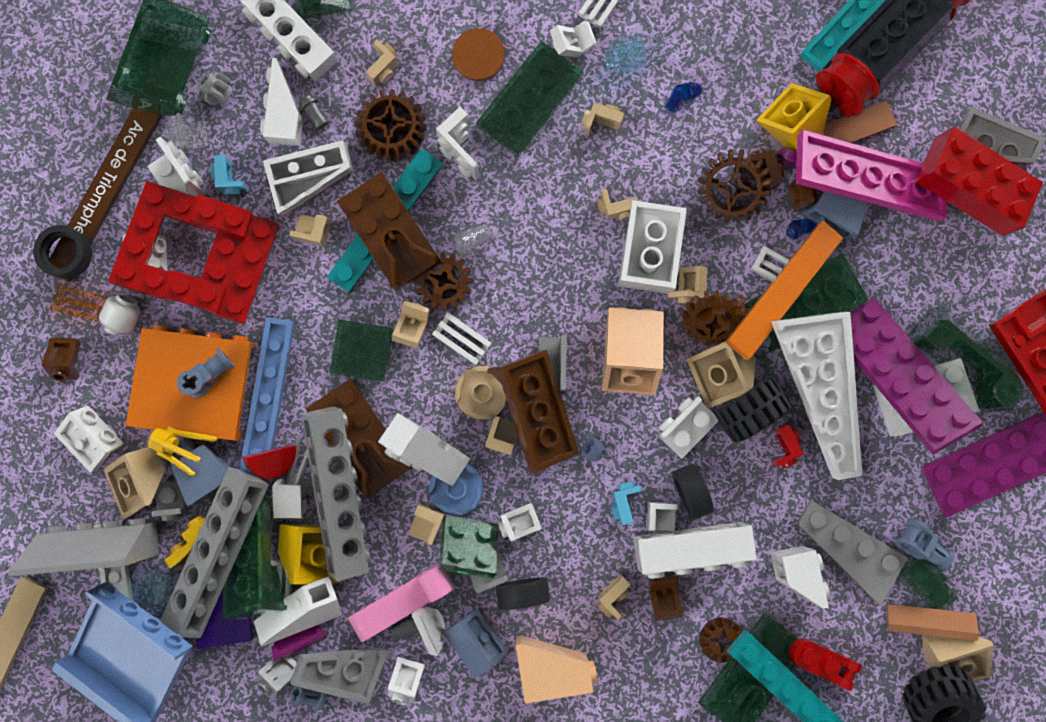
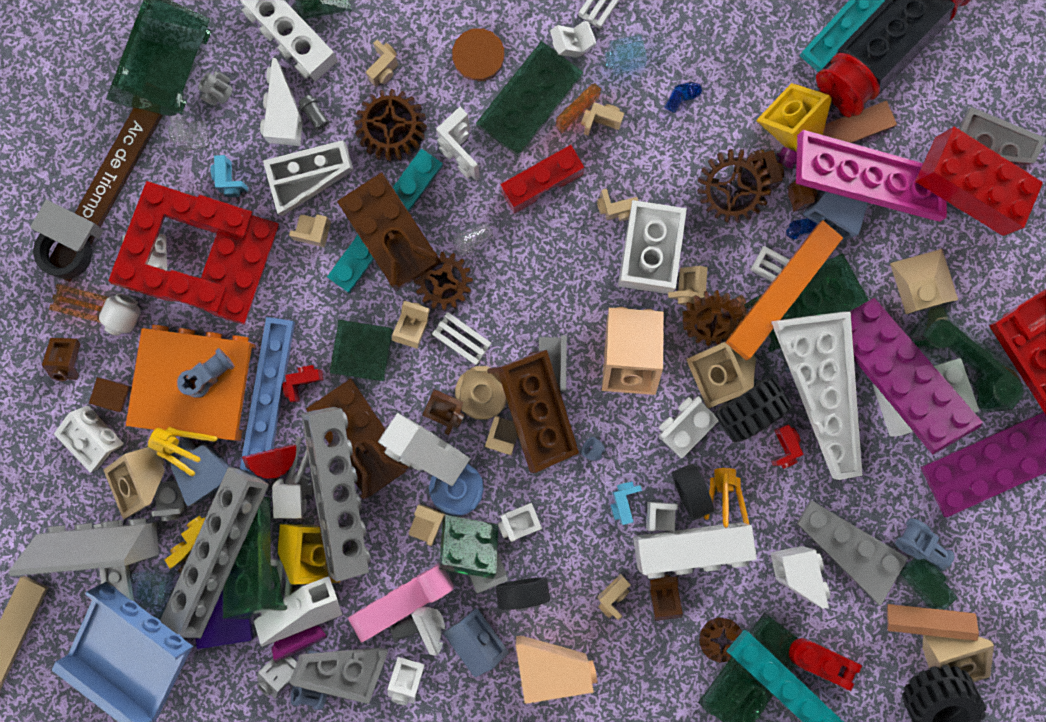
white bracket [147,137,205,197] -> none
none -> light grey panel [30,199,104,252]
none -> reddish brown panel [89,377,132,412]
none -> red bracket [283,365,324,403]
none -> reddish brown bracket [422,389,465,436]
none -> red arch [500,145,585,214]
none -> clear orange tile [556,83,601,133]
none -> light orange plant [704,468,750,528]
none -> tan slope [890,249,958,315]

